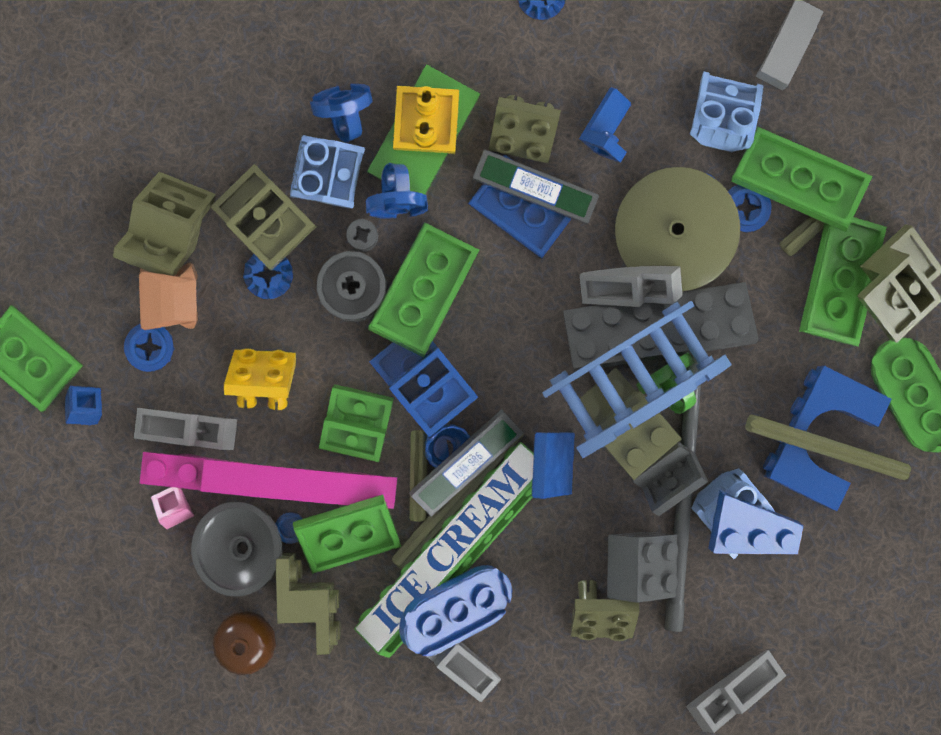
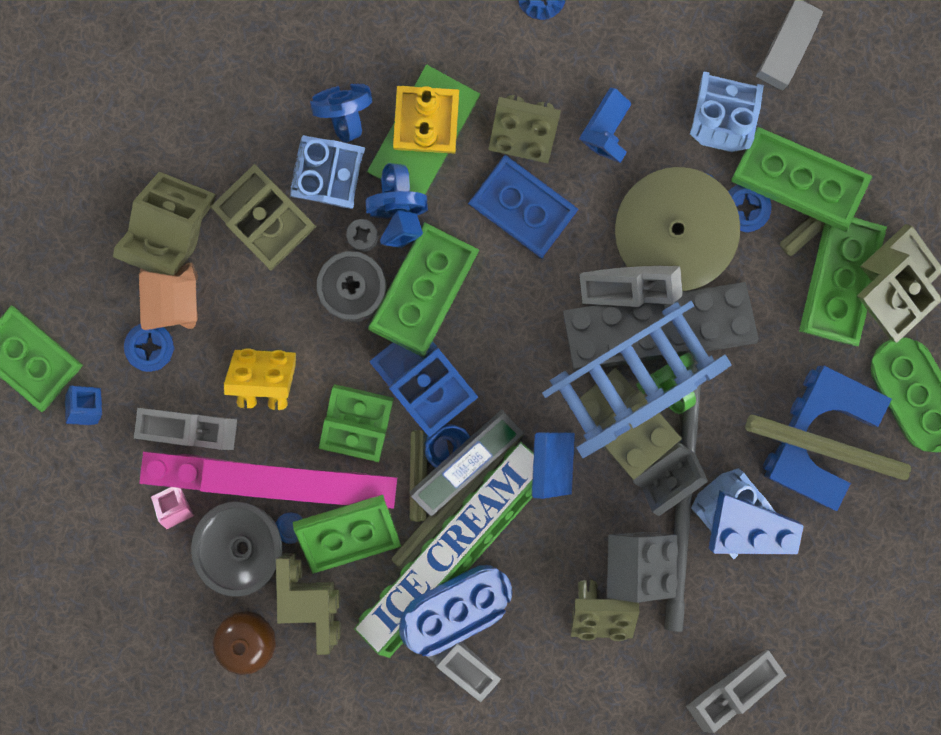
blue gear [243,254,293,299] -> none
tile [473,149,599,225] -> none
none -> blue slope [380,210,423,248]

